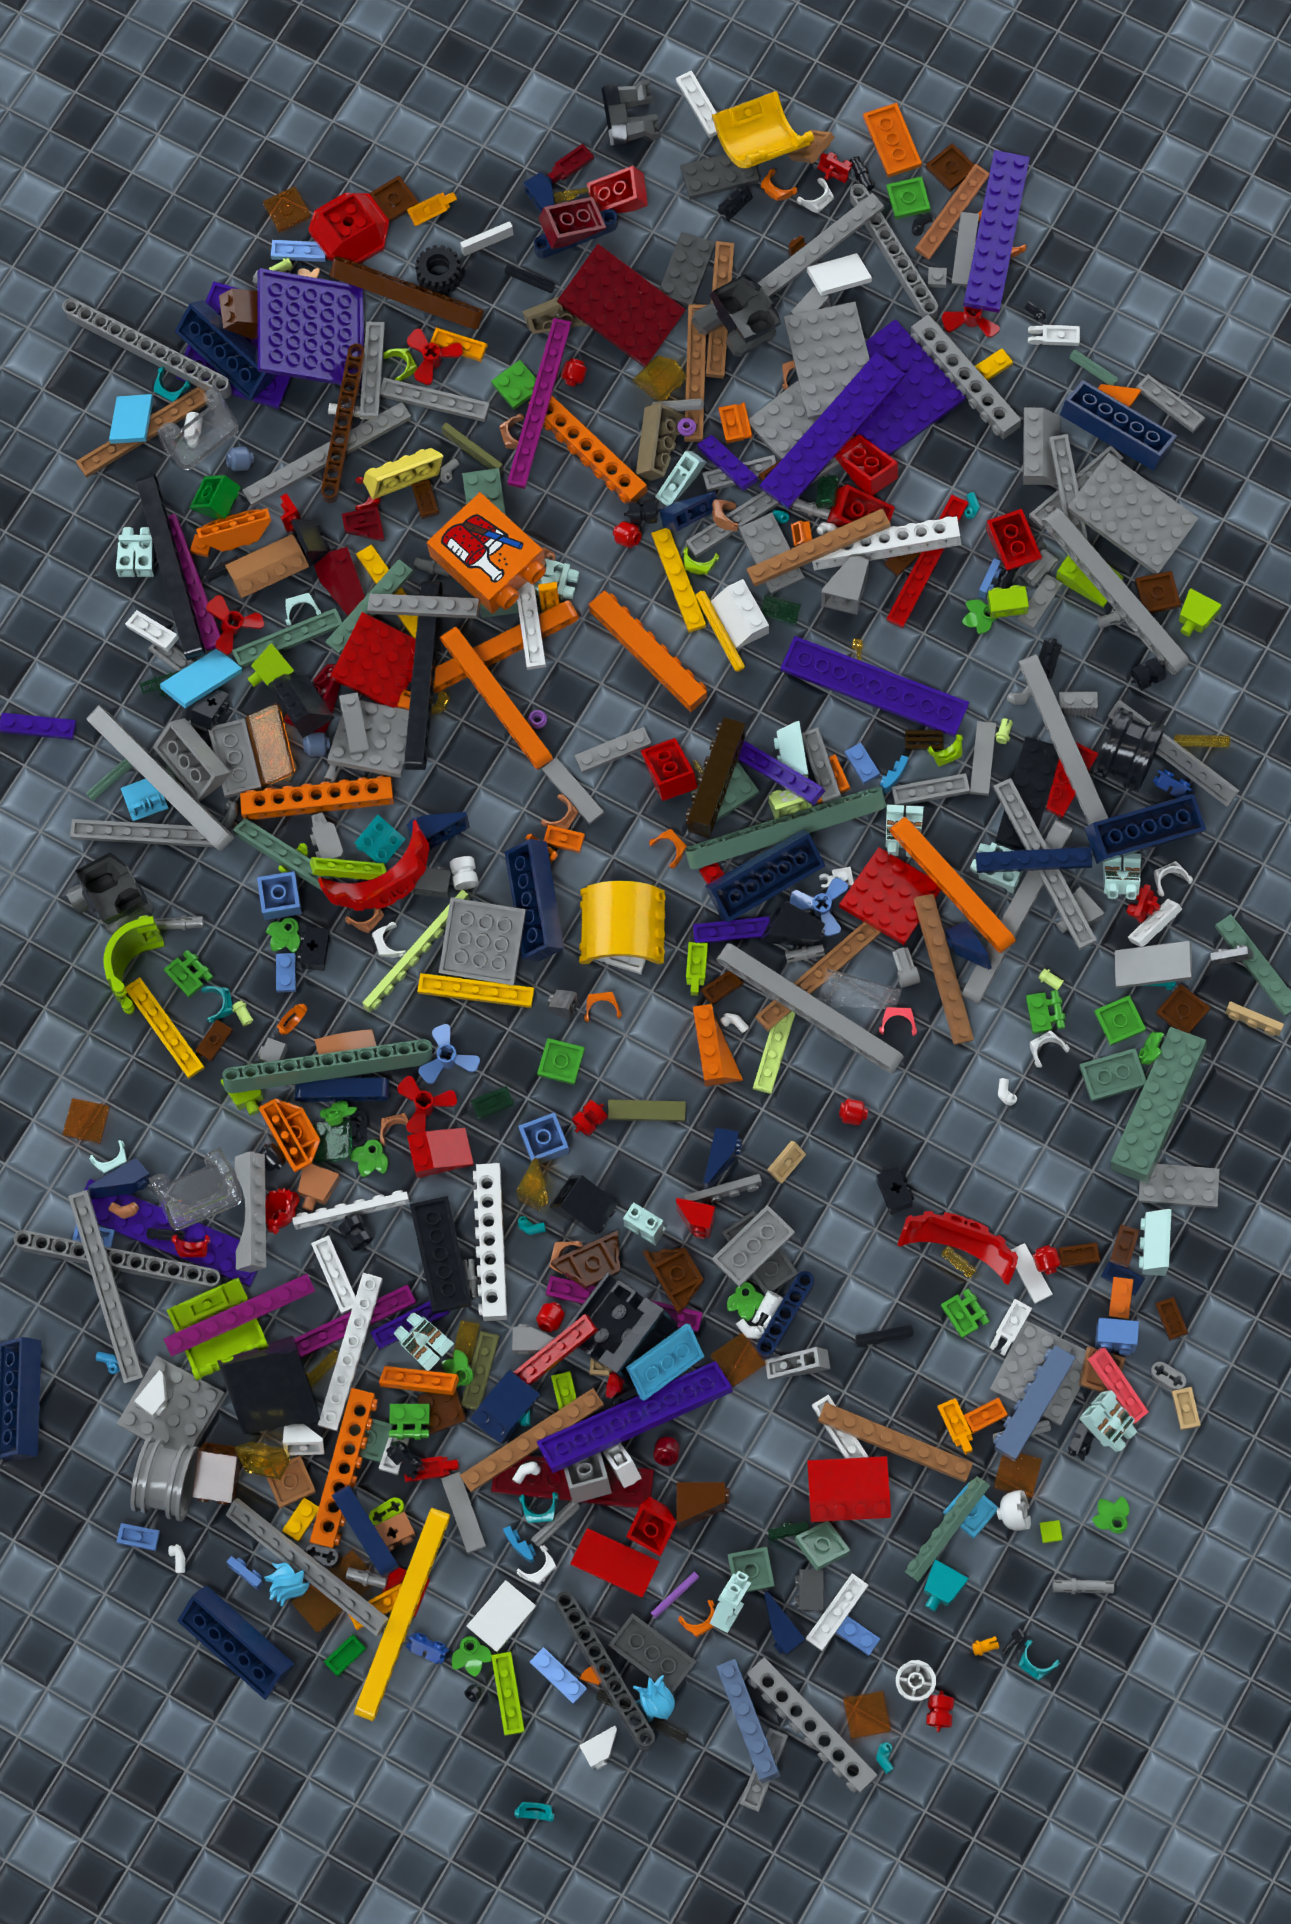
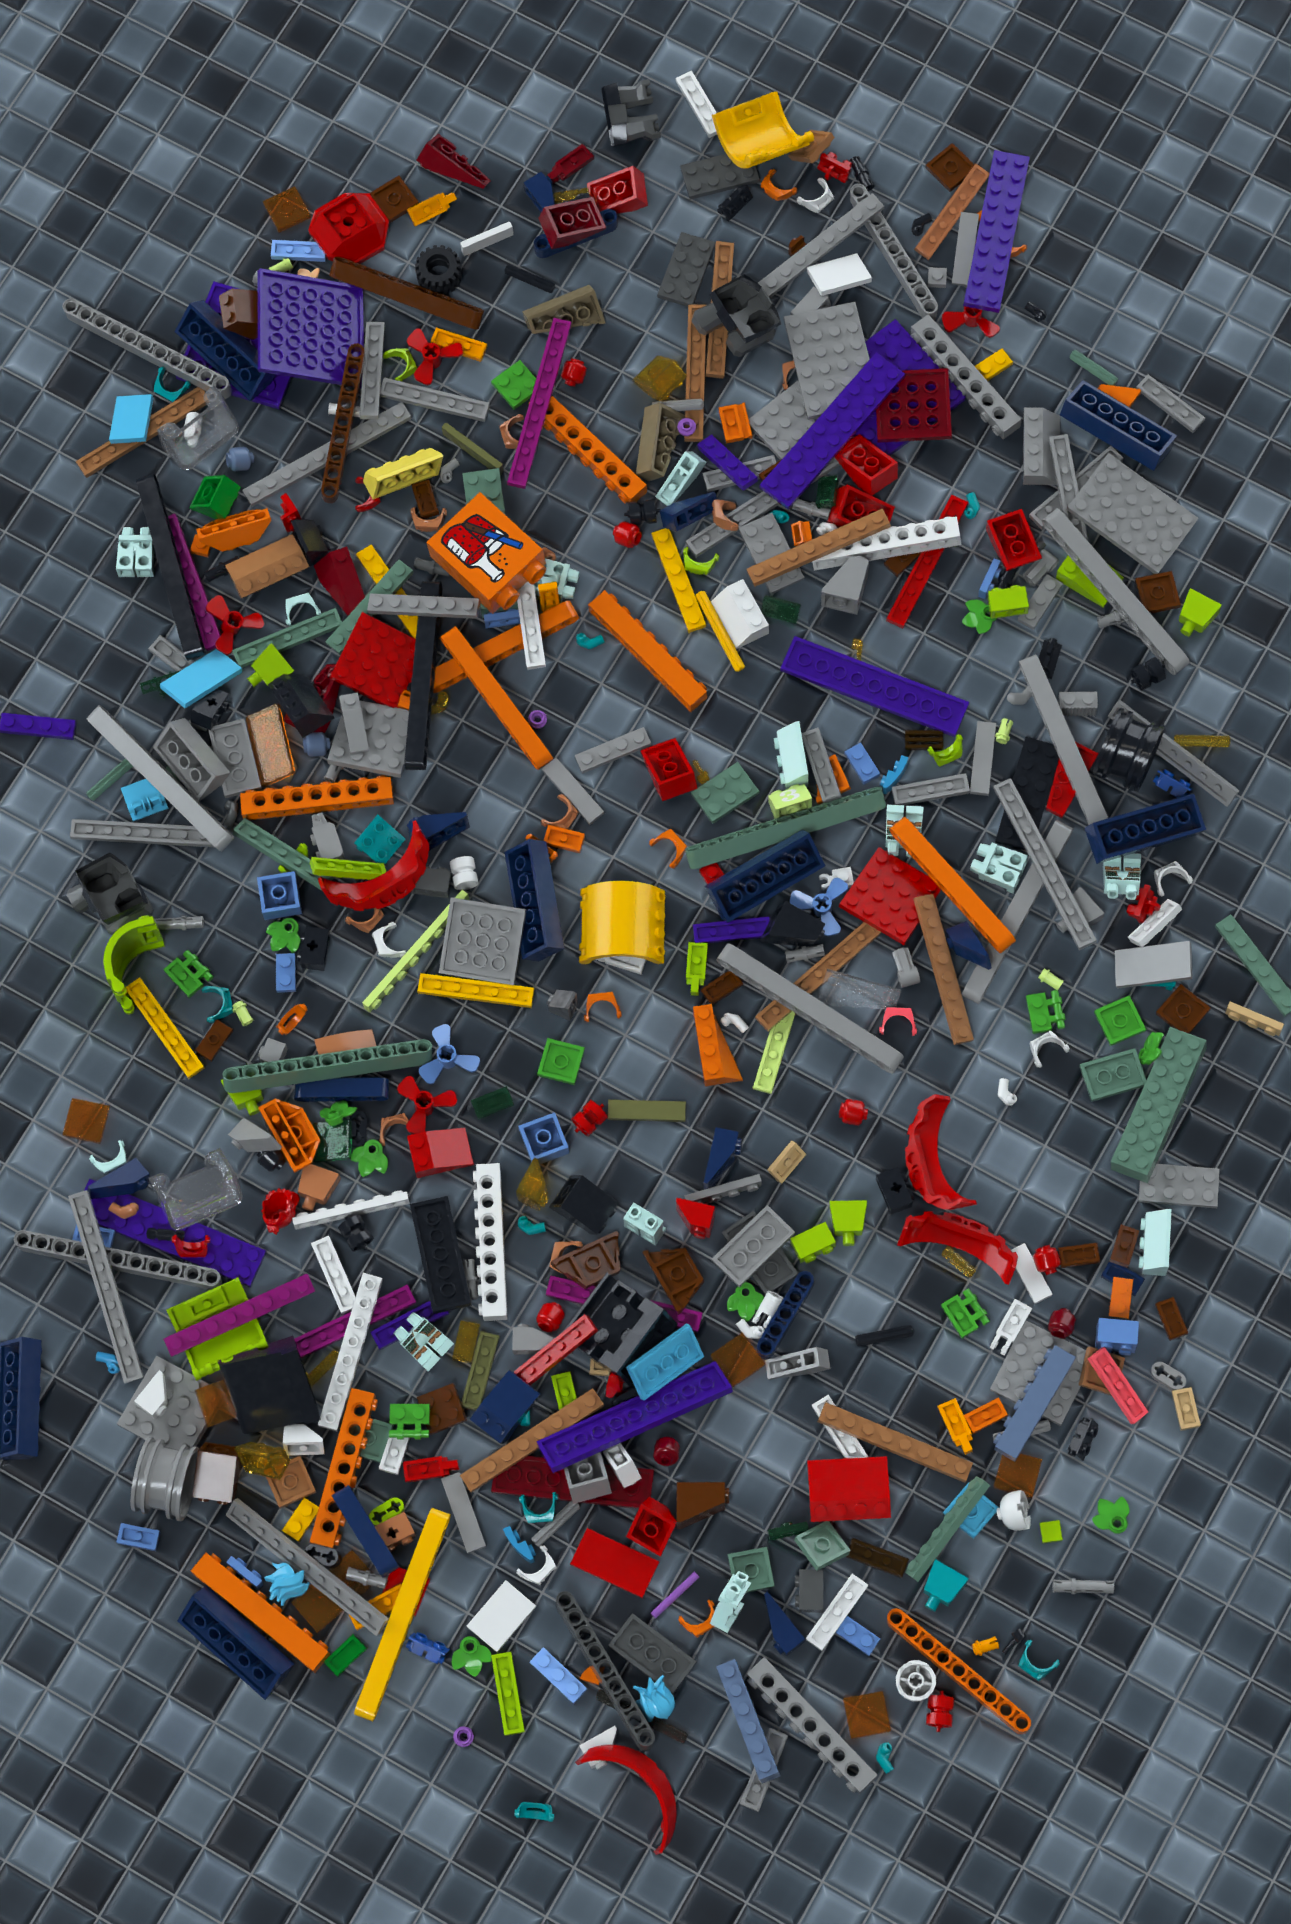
white plate [125,610,179,652] -> none
white arm [168,1544,185,1573] -> none
light grey arch [235,1151,266,1273] -> none
dark red wing [341,506,385,542] -> none
orange plate [379,1366,459,1395] -> none
black hinge [386,1441,425,1480] -> none
bright green plate [441,1350,473,1388] -> none
black hinge [464,1684,482,1702] -> none
white arm [512,1461,541,1484] -> none
dark red plate [556,244,686,368] -> none
dark brown brick [685,717,746,838] -> none
dark purple plate [738,741,825,806] -> none
orange plate [863,103,922,178] -> none
bright green plate [886,177,931,220] -> none
dark blue plate [976,847,1092,873] -> none
white hinge [1028,325,1080,346] -> none
light aqua hips [1079,1390,1137,1452] -> none
flat silver plate [1210,945,1254,965] -> none
none -> orange brick [191,1553,330,1673]
none -> clear orange tile [195,1379,237,1427]
none -> light grey slope [228,1118,282,1152]
none -> nougat helmet [411,507,447,532]
none -> dark red wedge [416,133,491,189]
none -> medium lavender plate [453,1726,474,1747]
none -> medium blue plate [484,609,521,628]
none -> red windscreen [575,1745,677,1855]
none -> teal arm [576,633,605,649]
none -> lime hinge [790,1222,836,1263]
none -> lime torso [829,1200,867,1246]
none -> dark brown tile [846,1538,909,1578]
none -> dark red piece [876,368,952,443]
none -> orange beam [887,1608,1031,1734]
none -> red windscreen [905,1094,977,1210]
none -> dark red head [1048,1308,1076,1339]

